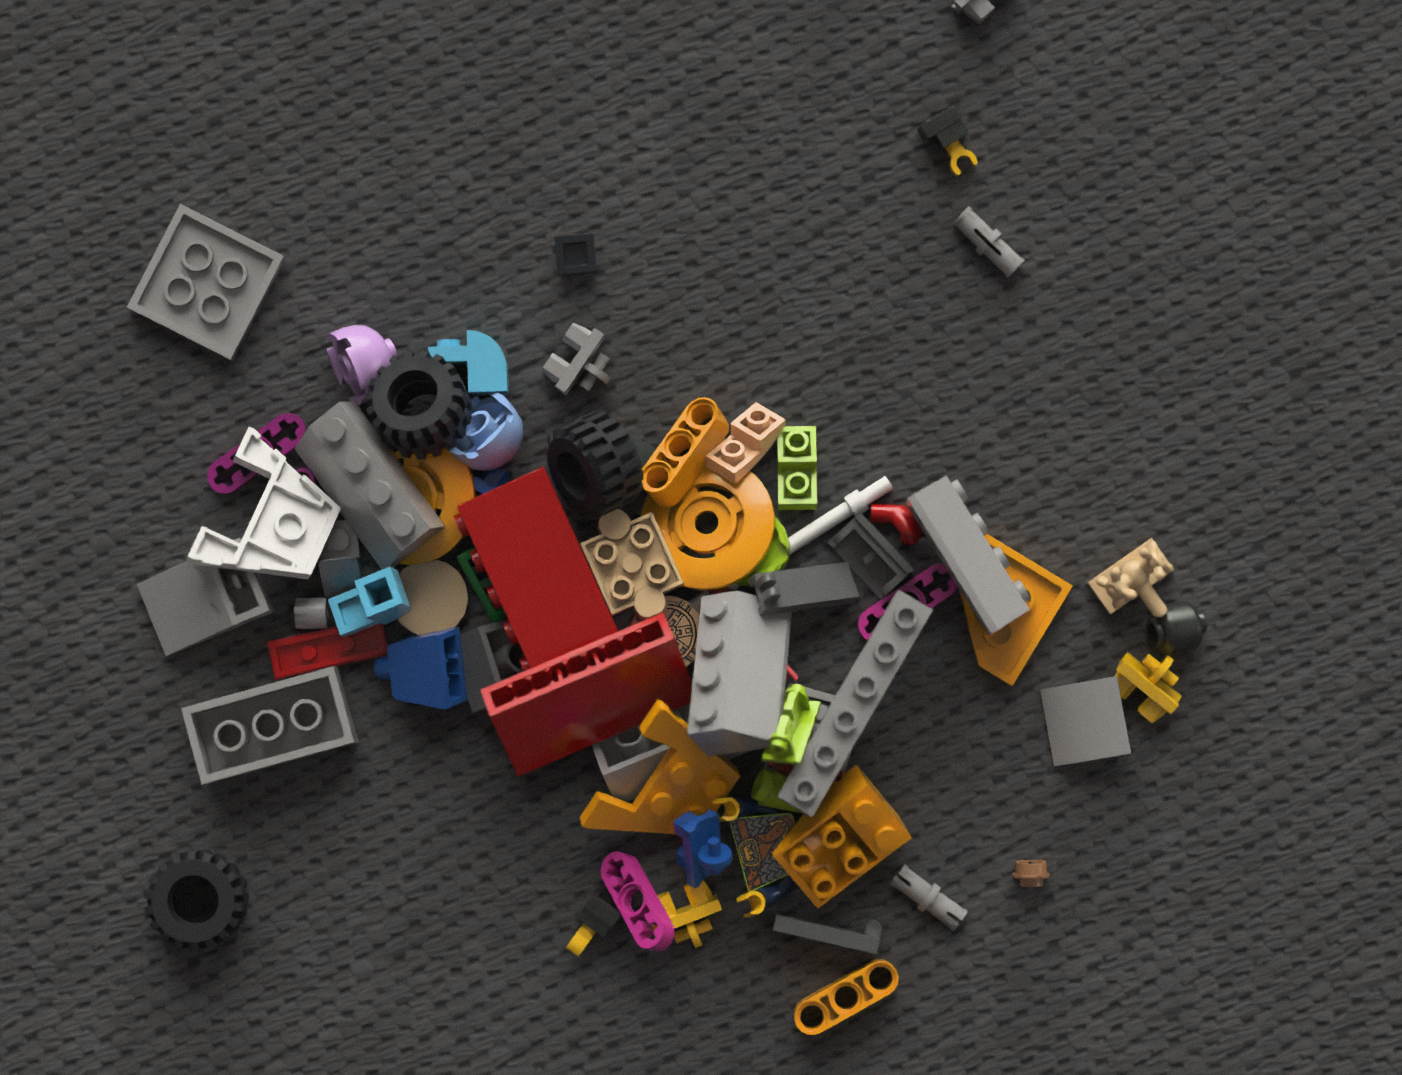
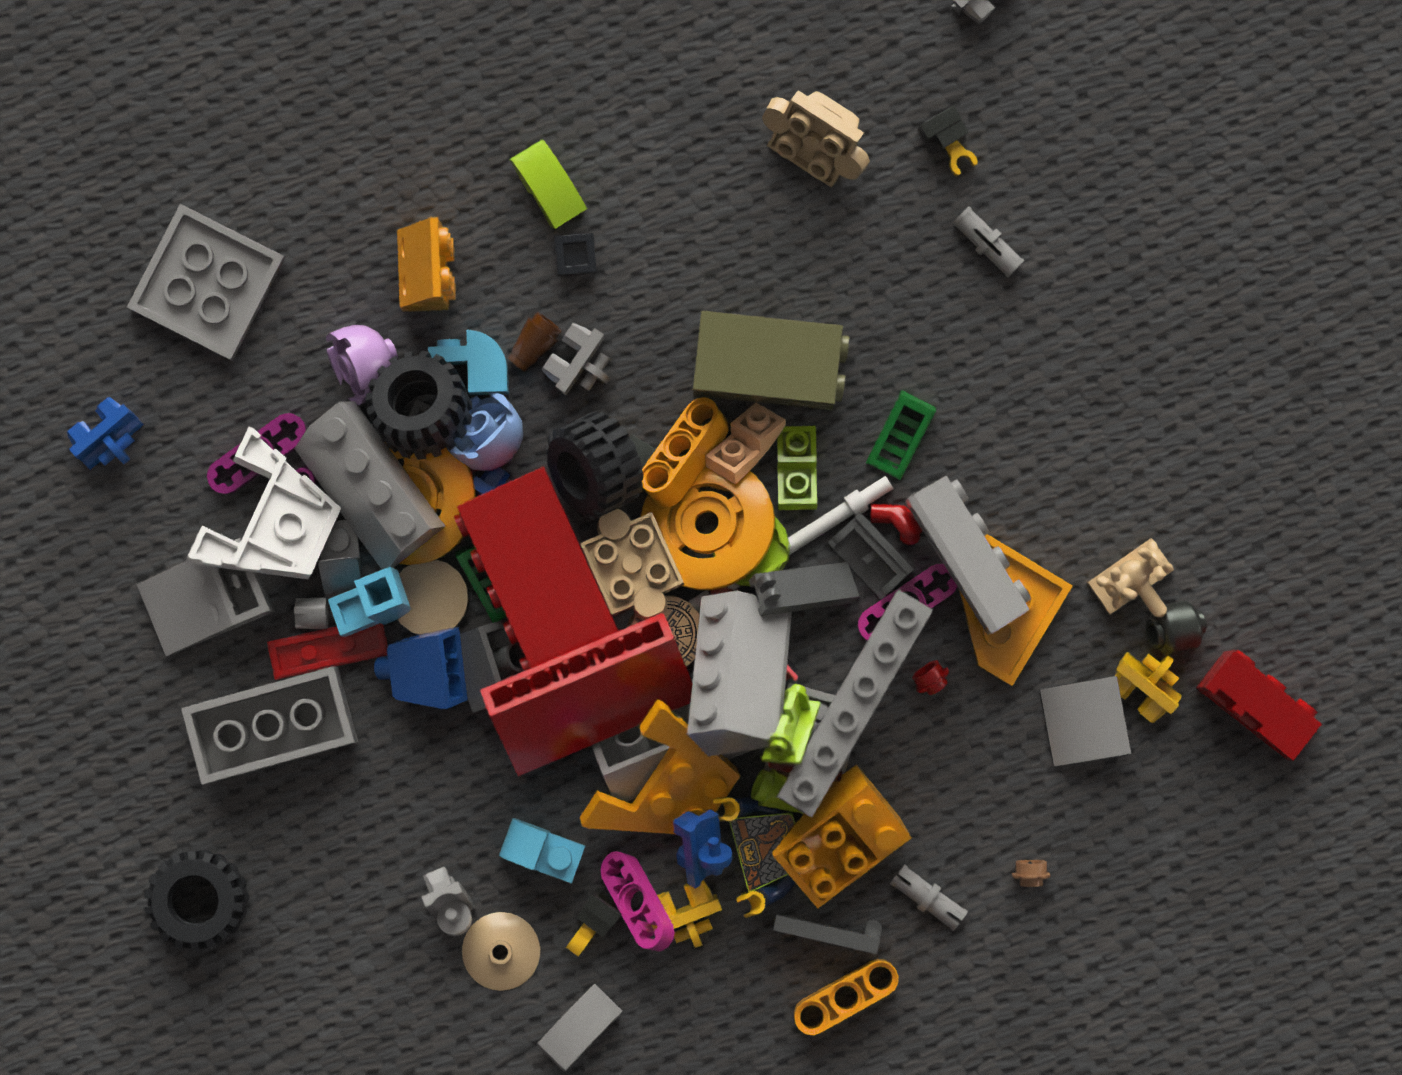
none -> blue hips [67,397,143,470]
none -> light orange slope [397,217,456,312]
none -> light grey hips [422,867,475,936]
none -> tan dish [462,912,540,991]
none -> medium azure brick [499,818,585,883]
none -> reddish brown cone [507,312,562,372]
none -> lime slope [509,139,587,229]
none -> light grey slope [537,984,622,1072]
none -> olive brick [693,311,849,410]
none -> tan piece [762,91,870,188]
none -> green slope [866,390,936,480]
none -> red plate [912,660,949,695]
none -> red wedge [1196,650,1322,761]

